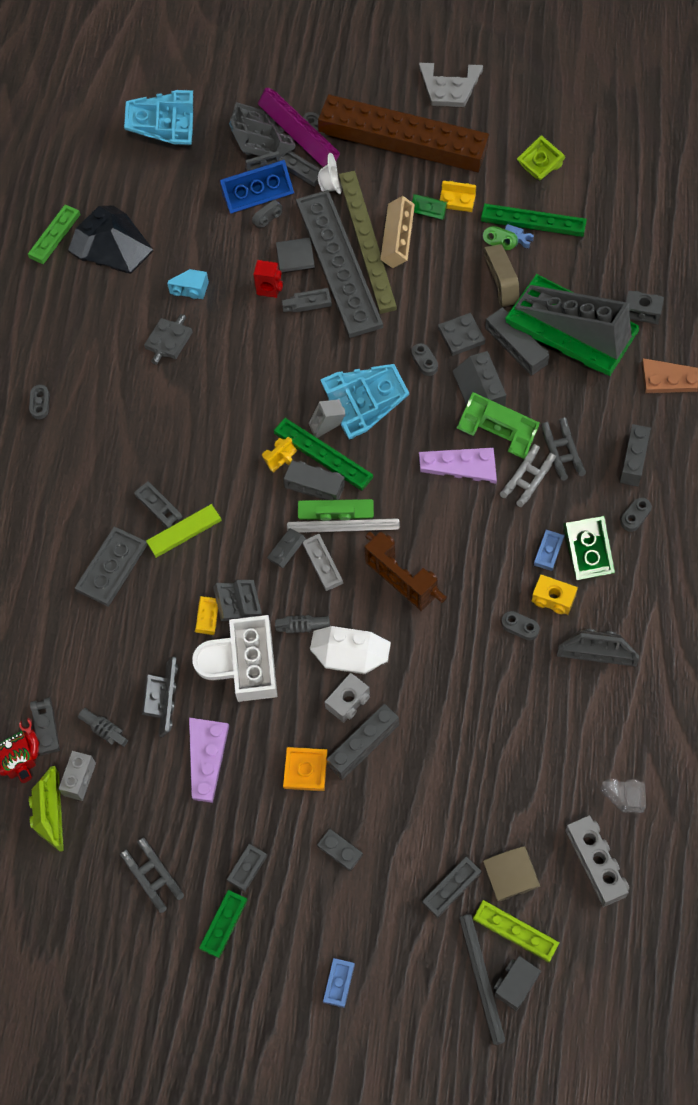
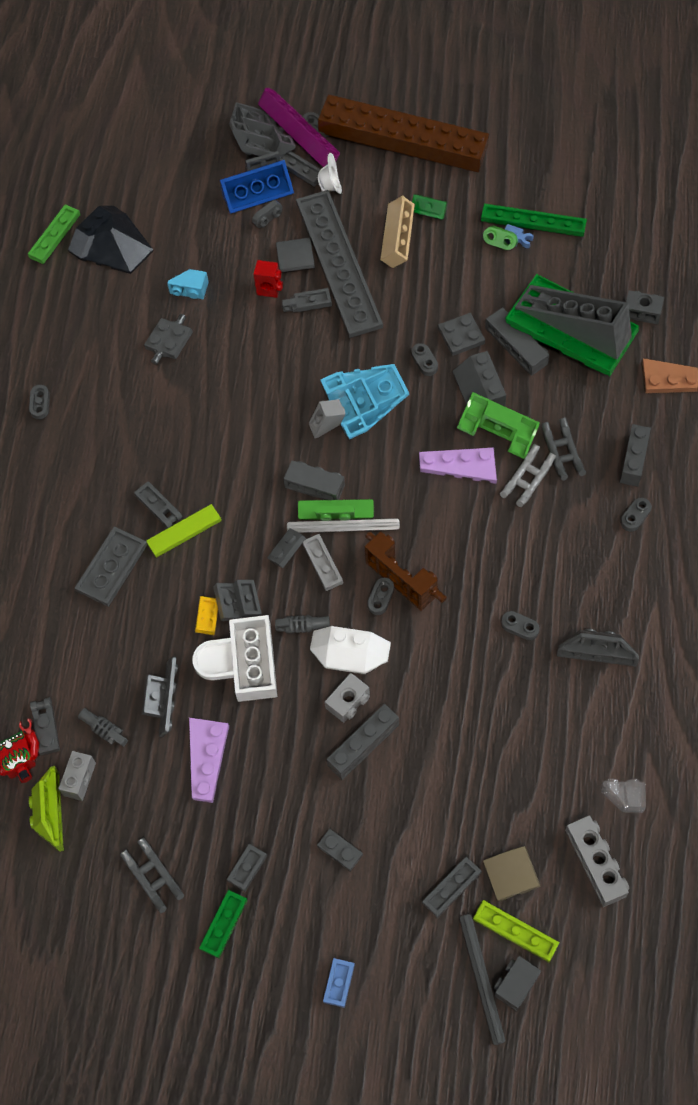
medium azure wedge [124,90,193,145] -> none
yellow hips [262,437,297,472] -> none
green plate [274,418,373,491] -> none
light orange plate [283,747,328,791] -> none
olive plate [338,171,397,314] -> none
light grey wing [419,63,483,107] -> none
yellow bracket [440,181,476,212] -> none
dark tan beam [484,244,519,308] -> none
lime slope [517,135,565,180] -> none
yellow brick [532,574,578,615] -> none
medium blue plate [534,530,564,571] -> none
slope [563,516,615,580] -> none
none -> dark grey plate [368,578,394,615]

